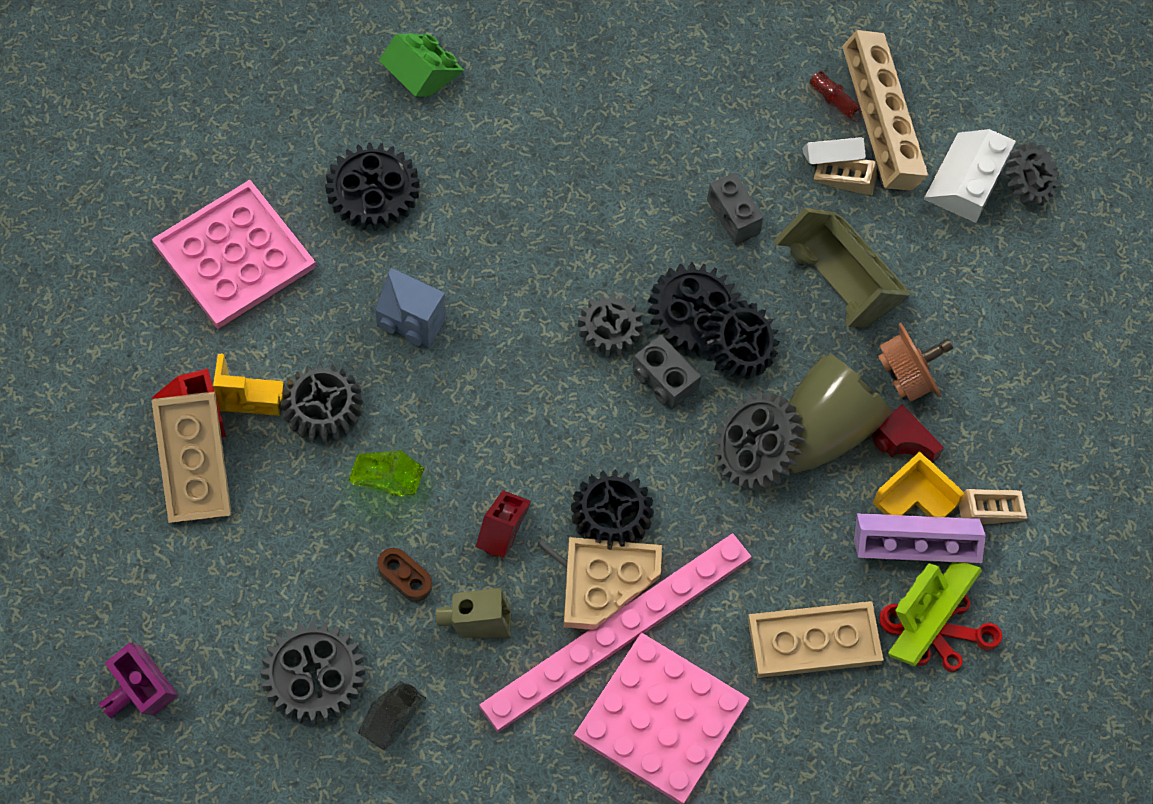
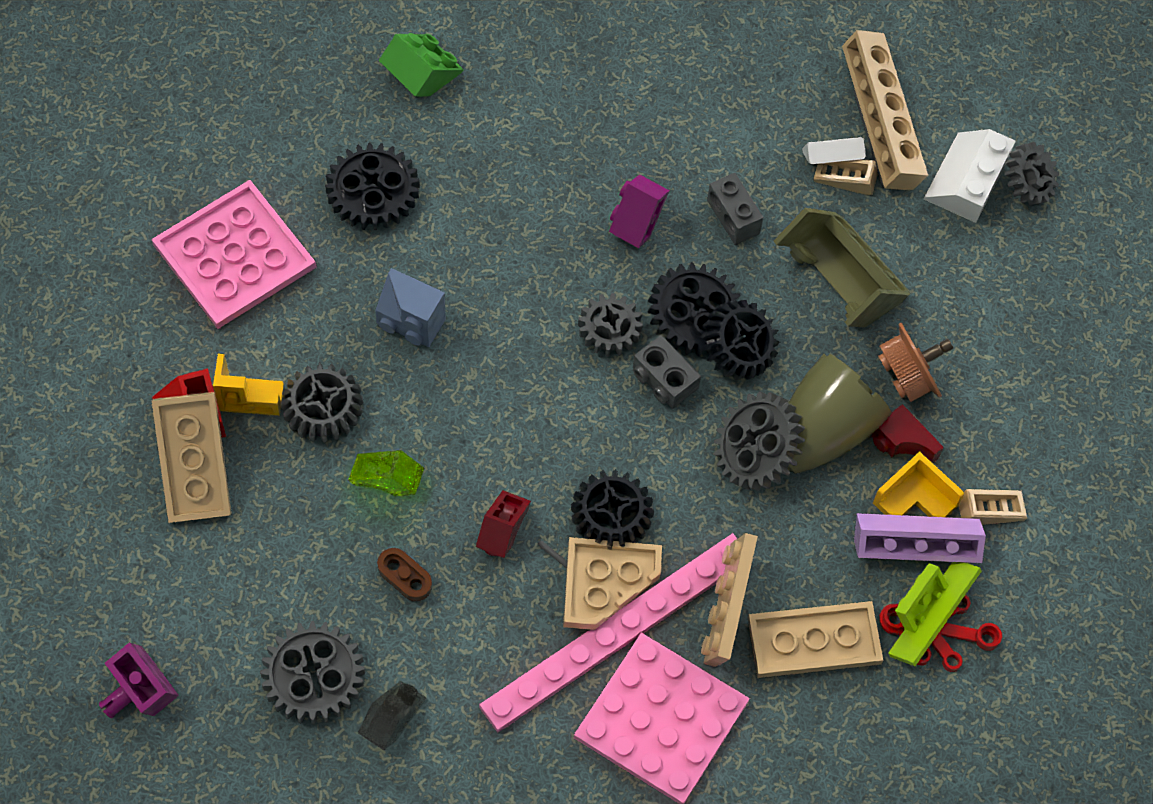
olive torso [436,588,511,638] -> none
clear red axle [809,71,859,117] -> none
none -> magenta brick [609,174,670,248]
none -> tan plate [701,533,758,667]

